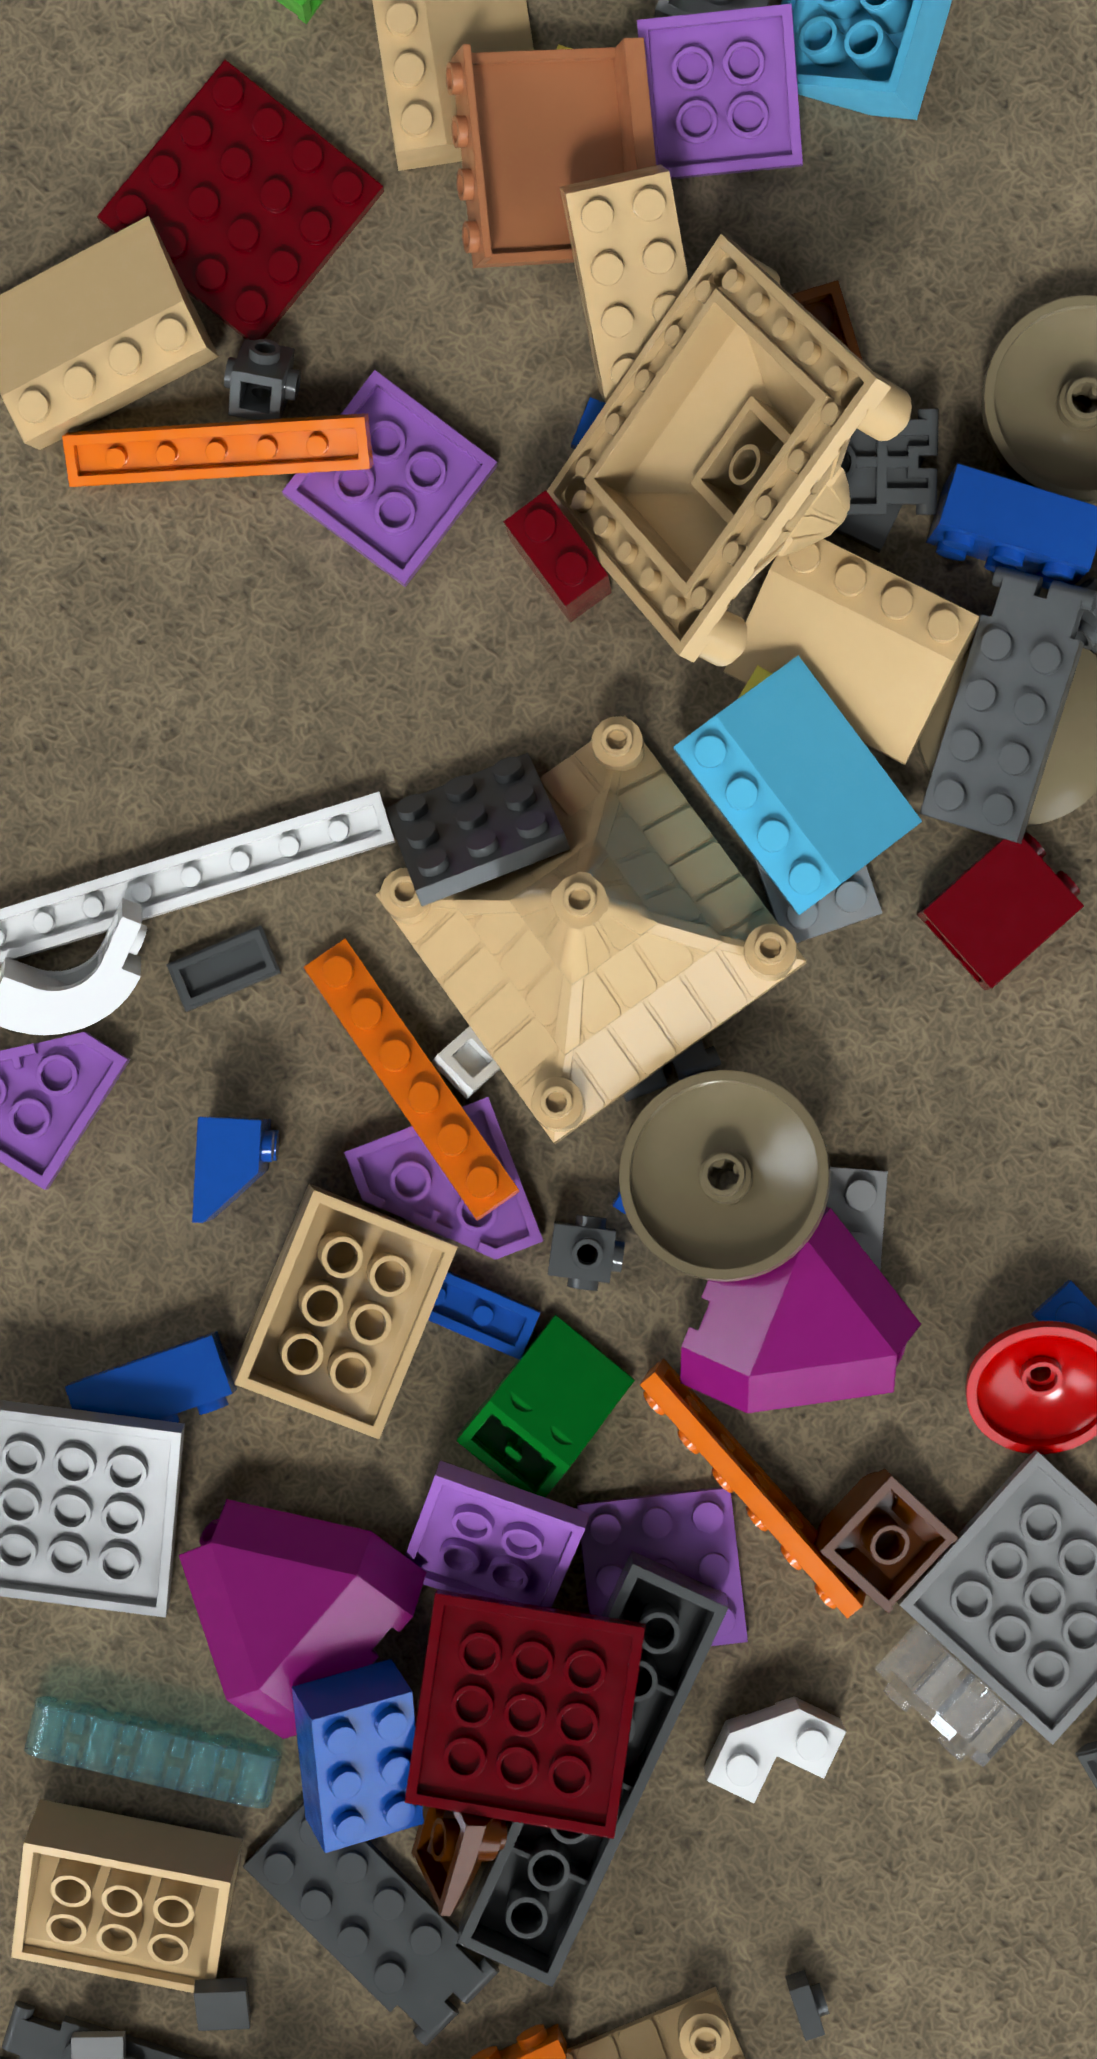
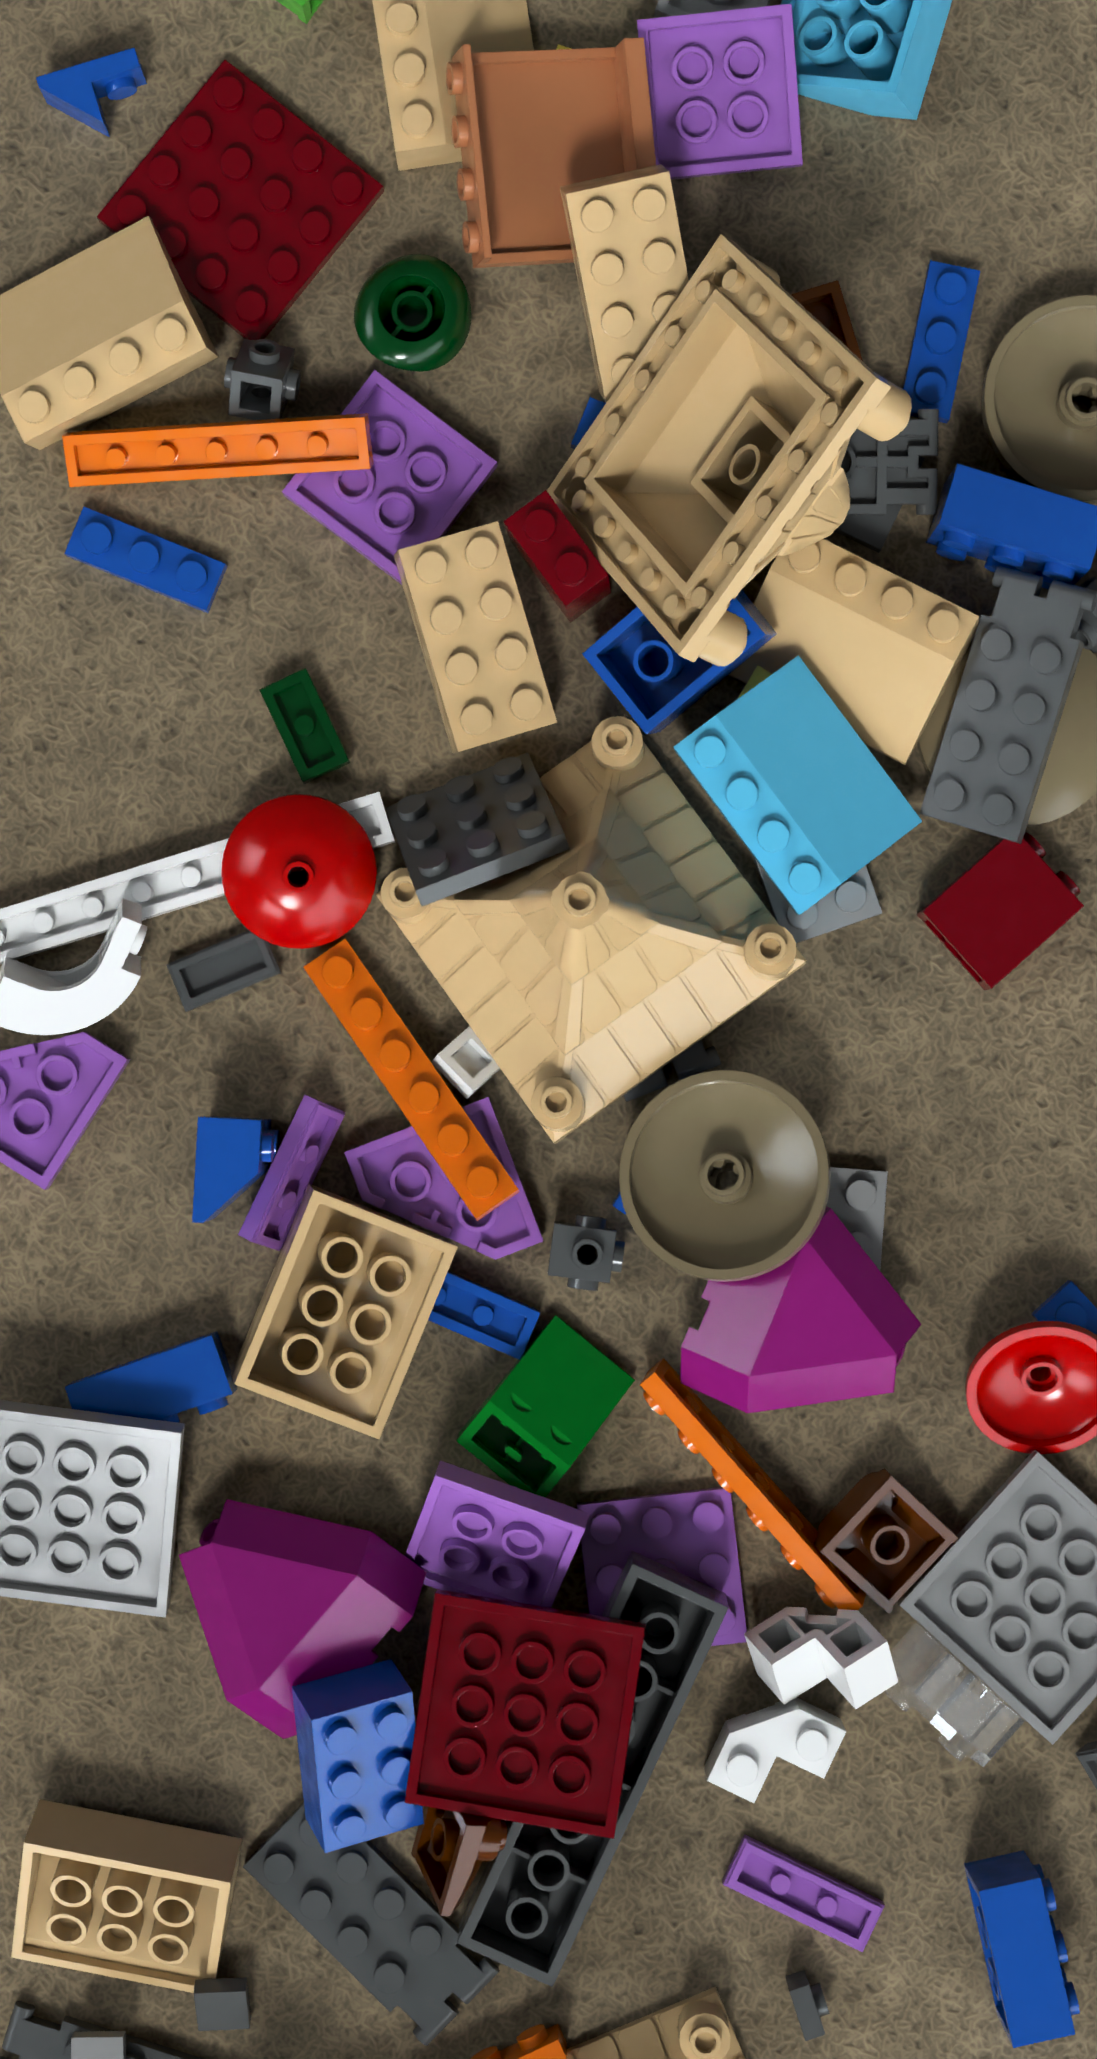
clear light blue beam [24,1696,282,1808] -> none
none -> blue slope [36,48,147,137]
none -> blue plate [64,506,227,613]
none -> red dish [221,794,377,949]
none -> medium lavender tile [238,1095,346,1251]
none -> dark green plate [259,668,351,784]
none -> dark green hat [354,254,471,372]
none -> tan brick [394,521,557,753]
none -> blue brick [582,589,777,735]
none -> medium lavender tile [722,1834,885,1952]
none -> white brick [744,1607,898,1709]
none -> blue plate [903,260,980,423]
none -> blue brick [964,1850,1080,2048]

